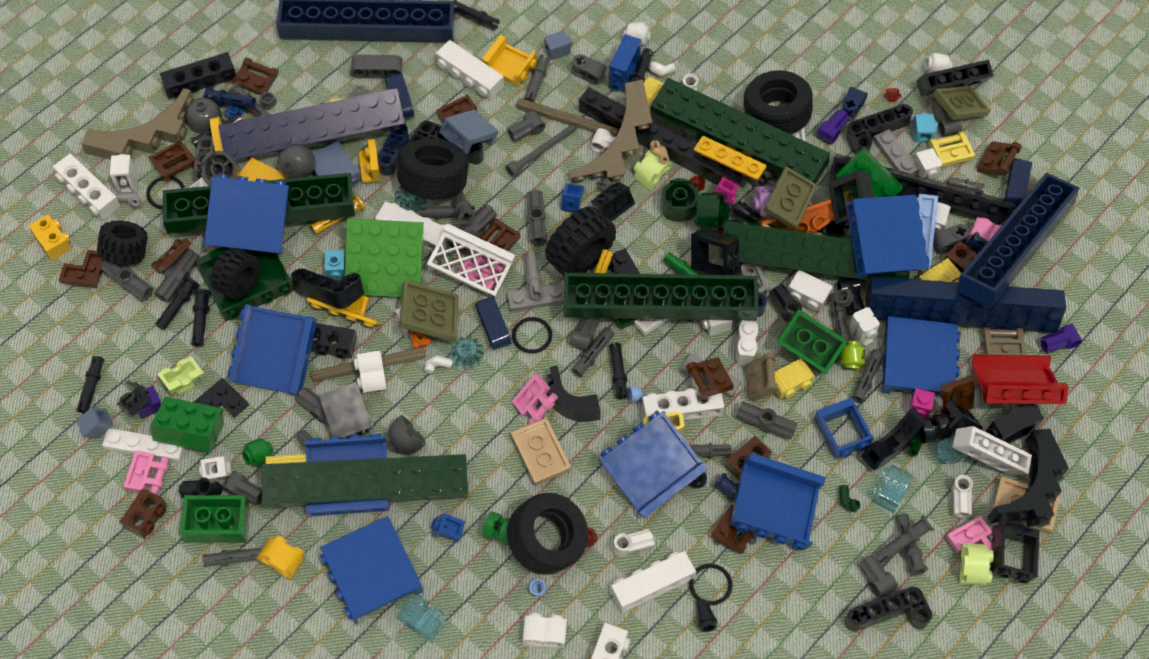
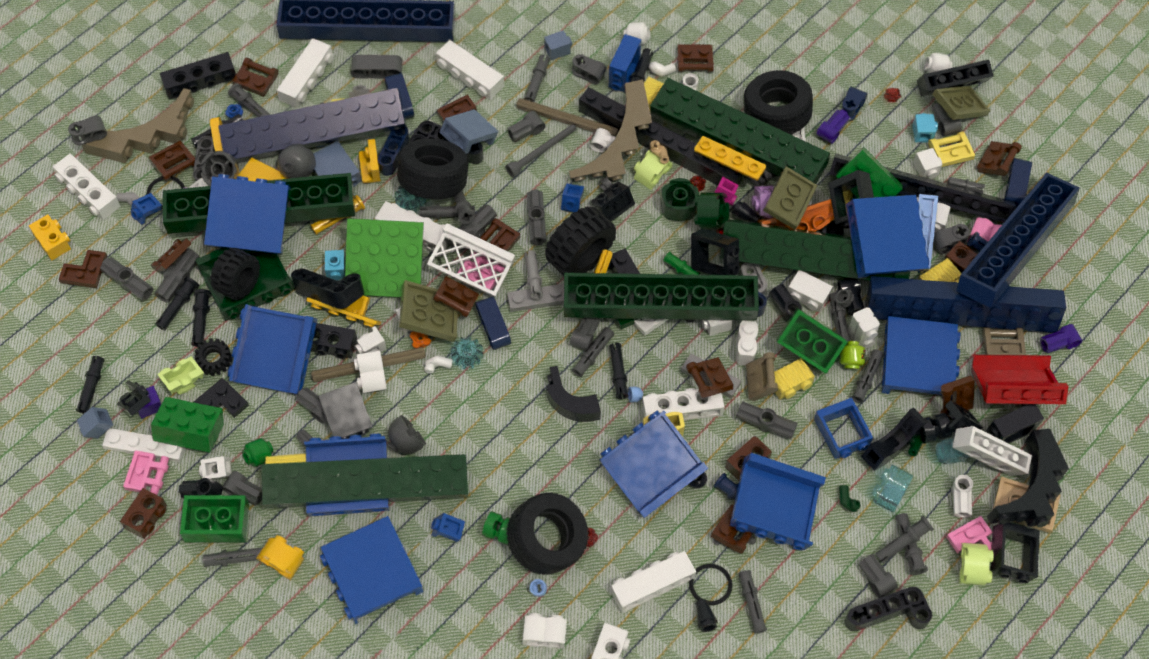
black tyre [97,220,148,265] -> none
white brick [110,154,138,193] -> none
dark grey cylinder [186,98,223,134] -> none
dark blue pin [203,88,256,108] -> none
dark grey plate [259,92,277,109] -> none
clear light blue brick [397,595,446,643] -> none
black pin [453,0,500,30] -> none
yellow panel [482,35,538,87] -> none
tan plate [511,418,572,486] -> none
black tyre [512,317,552,353] -> none
bright pink plate [512,374,558,424] -> none
white piece [612,529,654,558] -> none
dark grey axle [691,443,731,458] -> none
black beam [846,104,913,154] -> none
light grey plate [873,129,919,175] -> none
dark pink brick [909,388,935,417] -> none
none -> dark grey piece [68,116,107,146]
none -> blue bracket [131,193,162,225]
none -> black tyre [194,338,232,376]
none -> white brick [277,38,333,108]
none -> white brick [354,326,386,354]
none -> reddish brown plate [433,276,479,318]
none -> reddish brown plate [677,44,714,72]
none -> dark grey pin [738,570,767,634]

